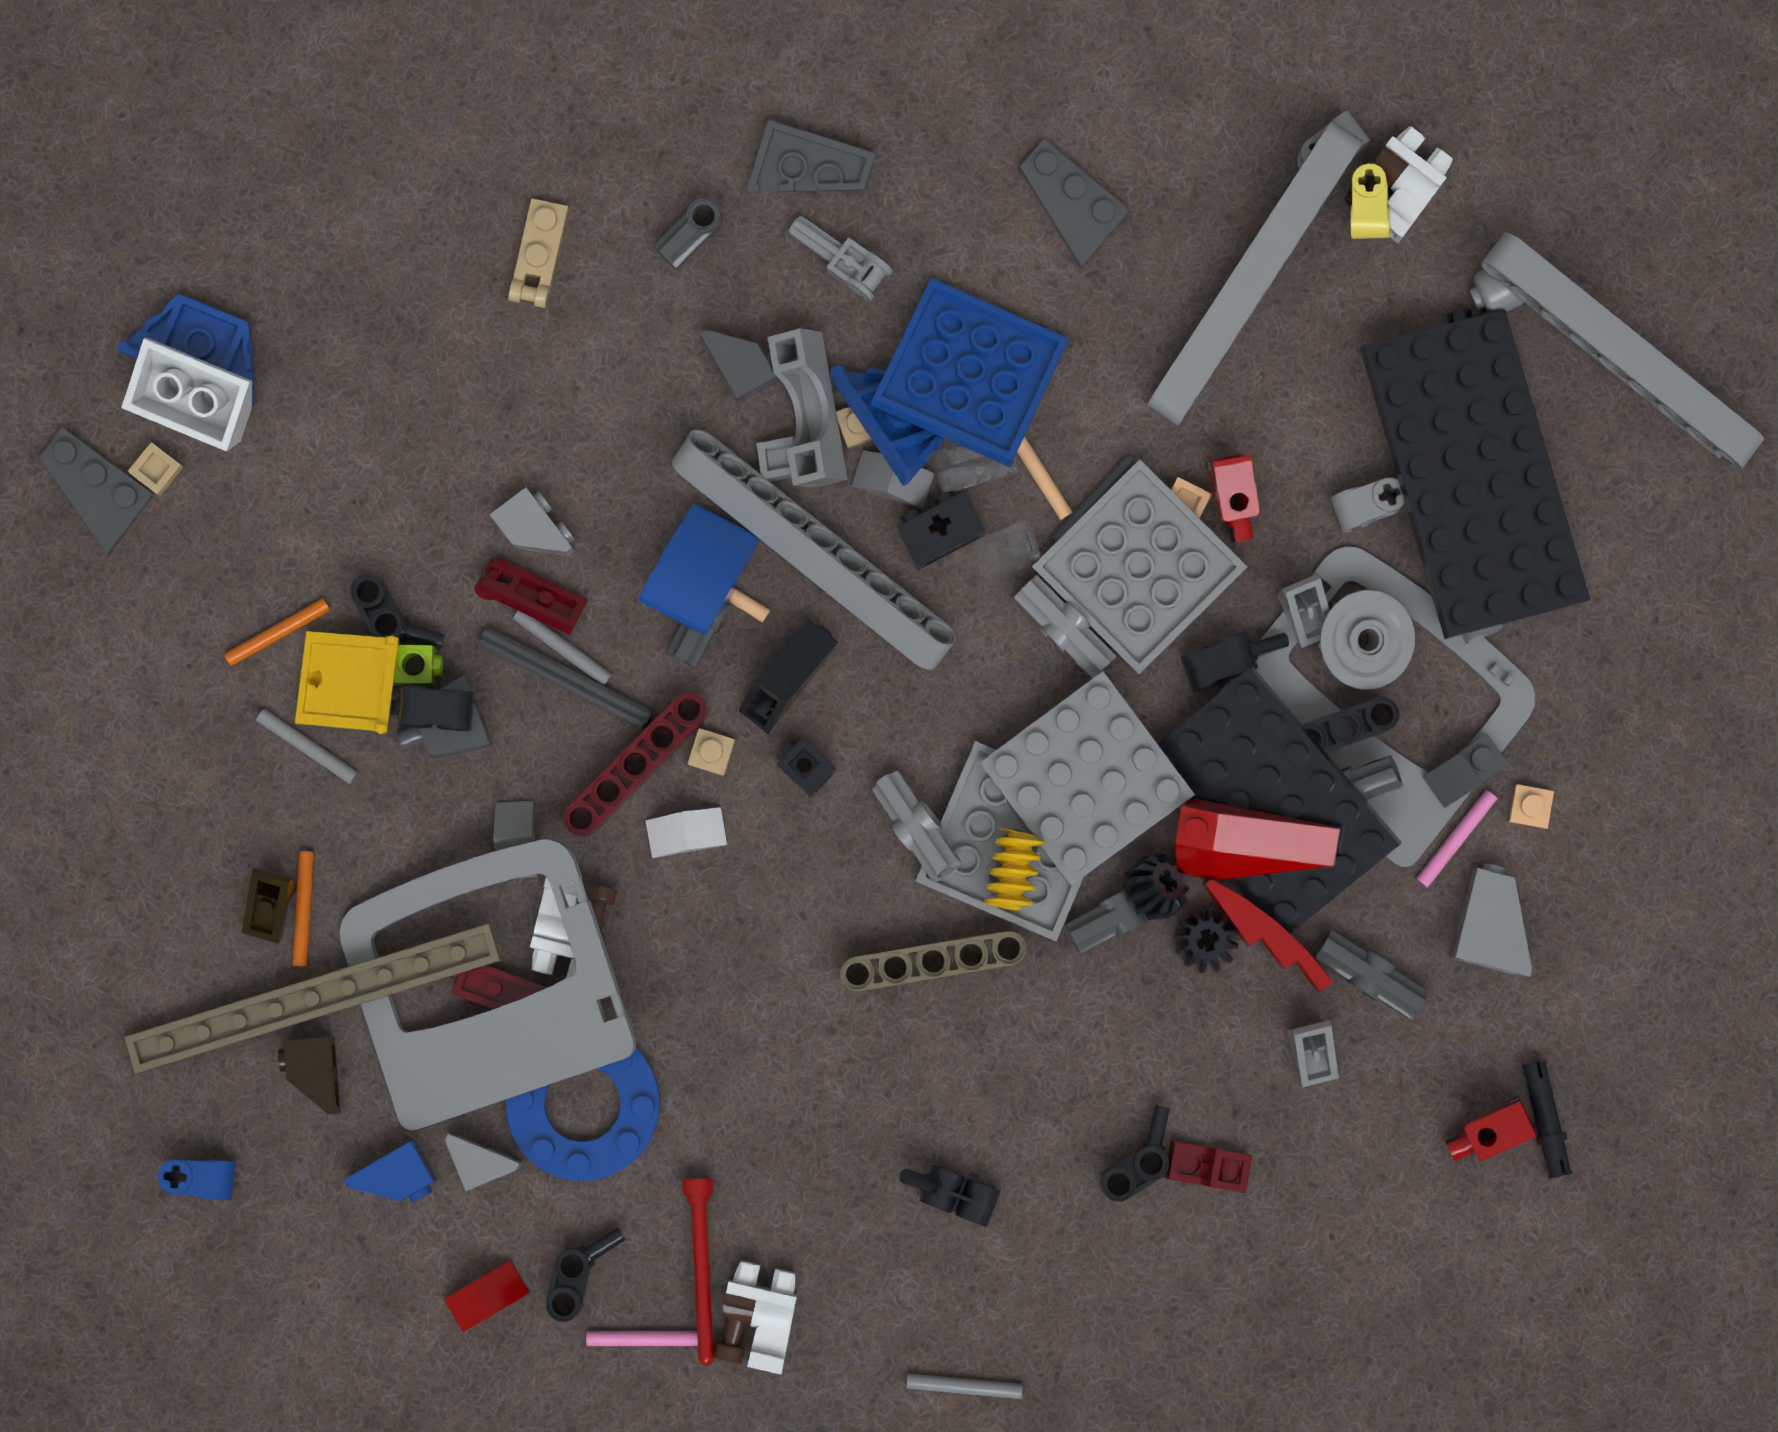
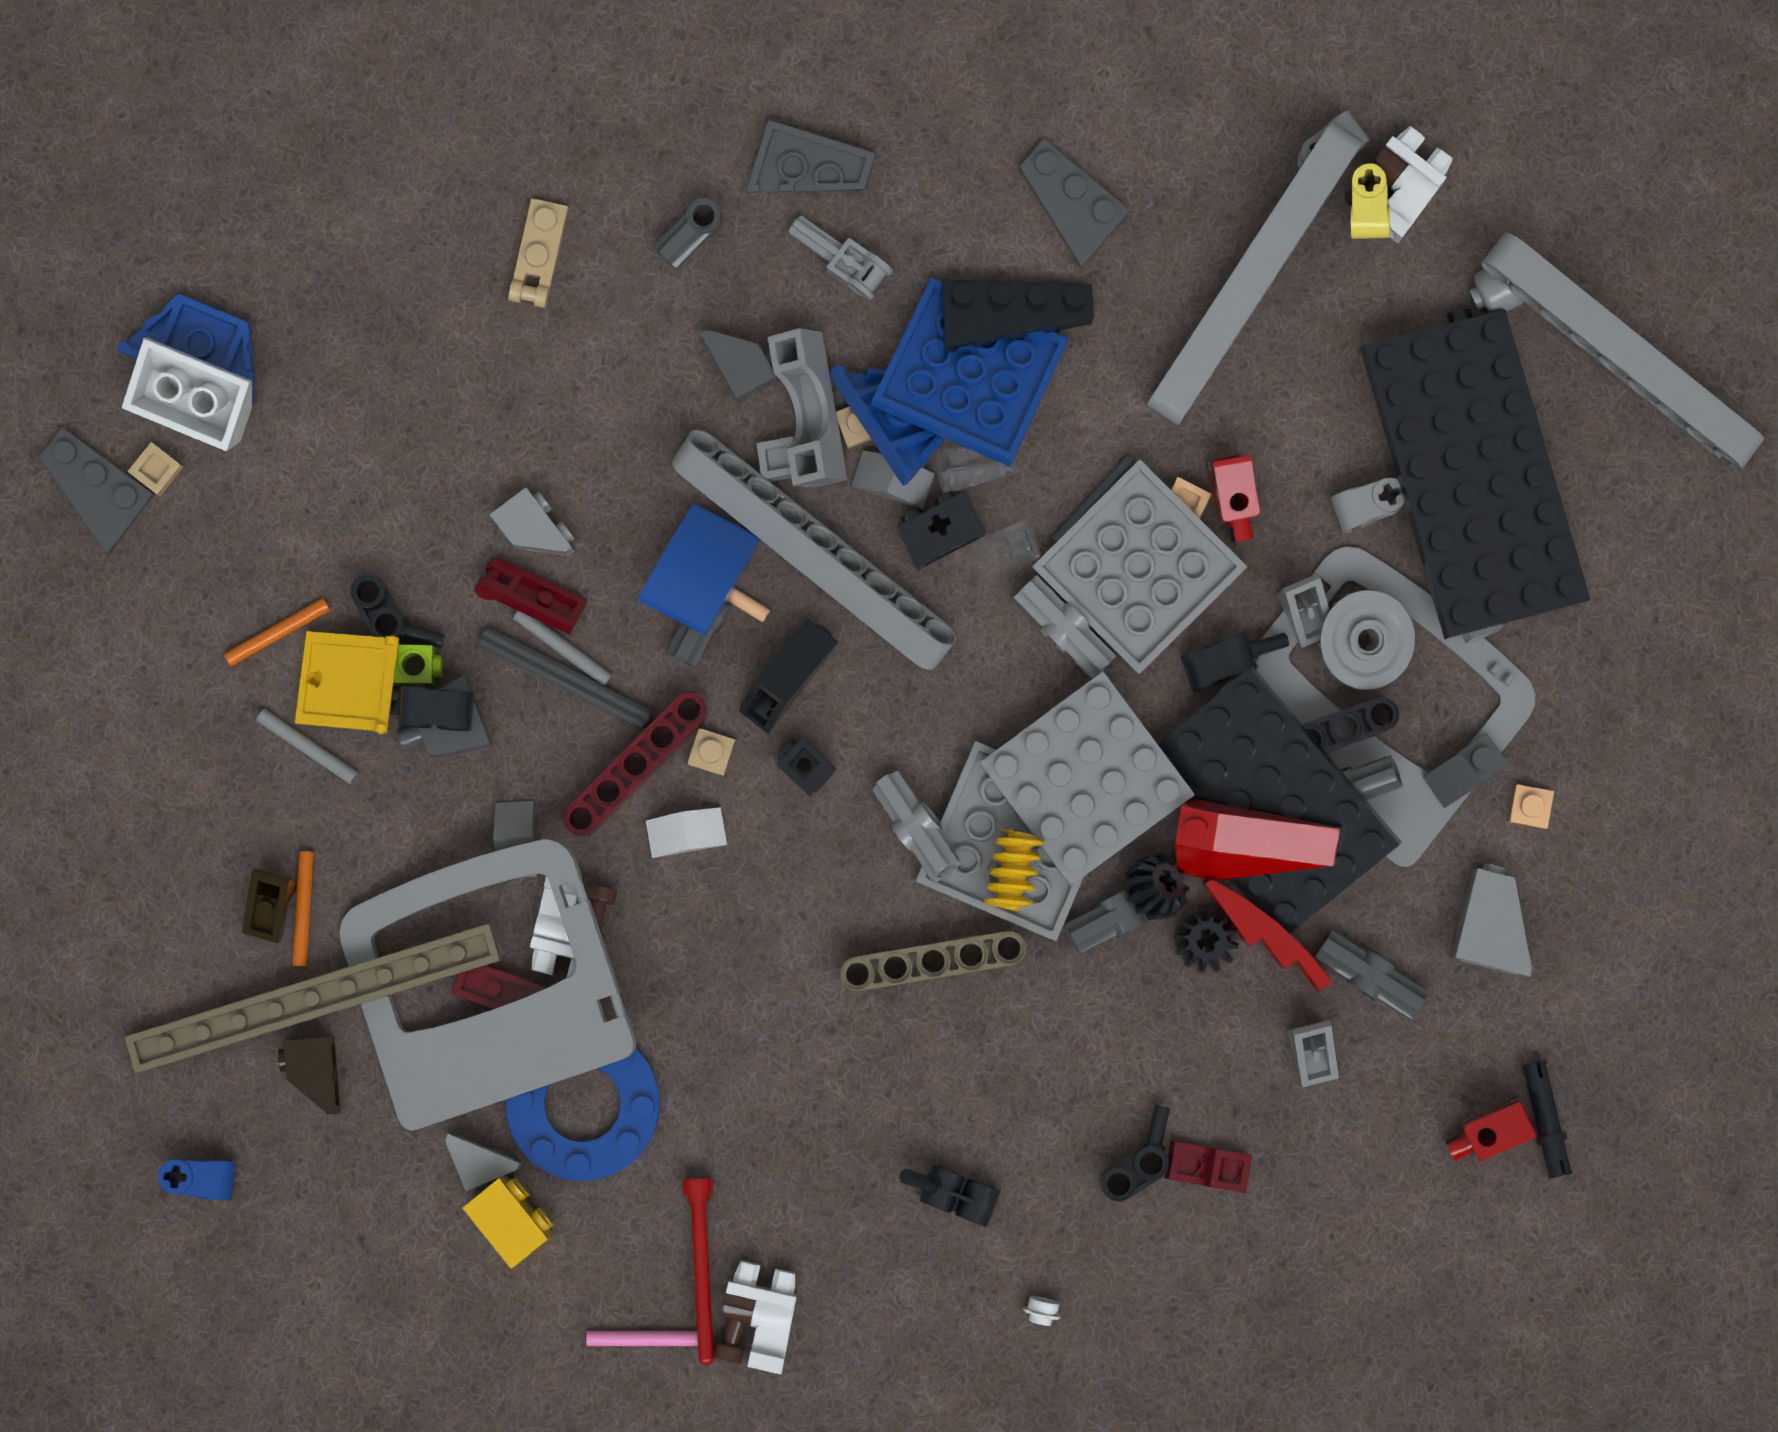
blue slope [343,1140,437,1203] -> none
red slope [444,1260,530,1332] -> none
black beam [546,1227,626,1322] -> none
light grey bar [906,1373,1023,1399] -> none
light nougat bar [1017,436,1073,521] -> none
bright pink bar [1416,790,1498,888] -> none
none -> yellow brick [463,1175,554,1269]
none -> black wing [941,279,1094,354]
none -> white plate [1023,1296,1060,1326]

